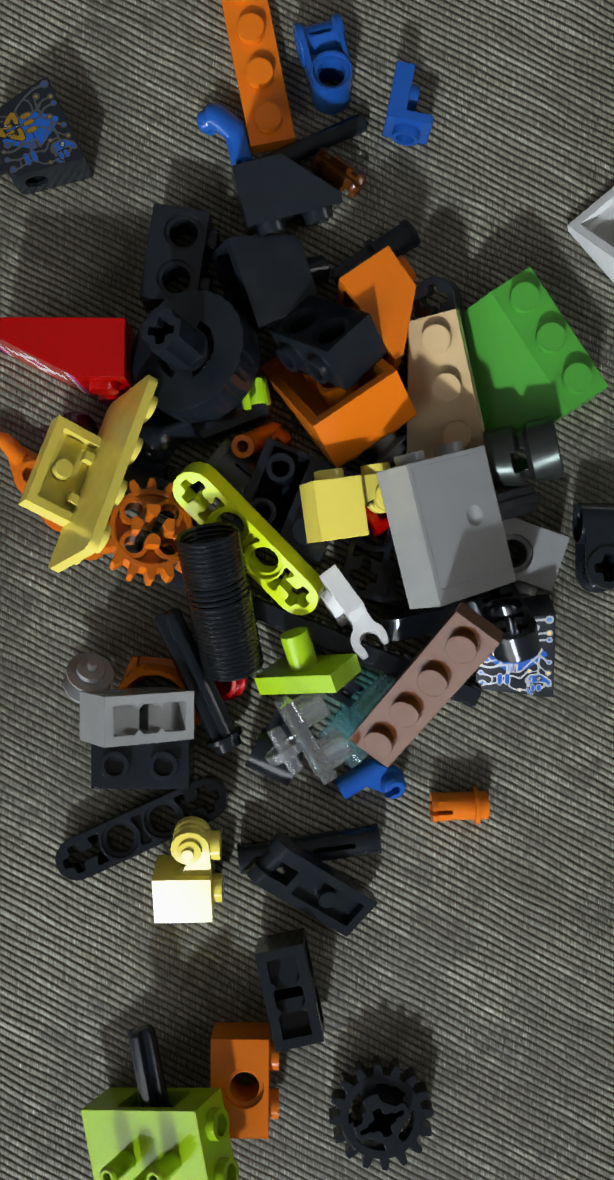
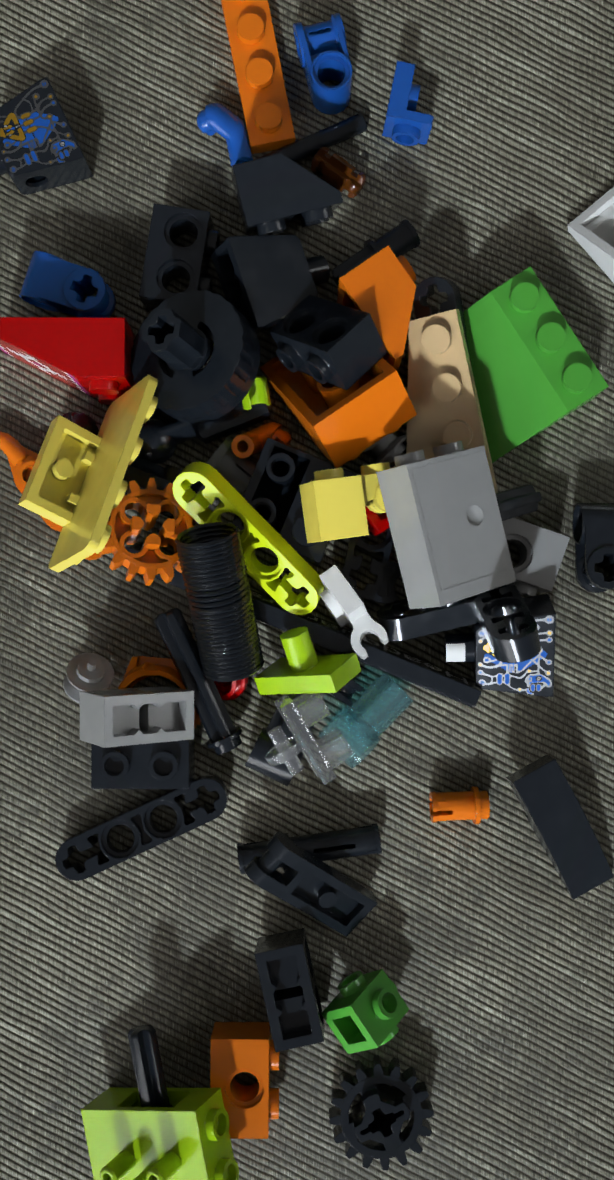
light yellow brick [152,816,224,923] -> none
blue arm [334,758,407,799] -> none
plate [349,601,504,768] -> none
pearl dark grey wheel [484,416,565,491] -> none
none -> blue piece [19,251,116,318]
none -> bright green brick [321,969,409,1054]
none -> black slope [506,755,614,900]

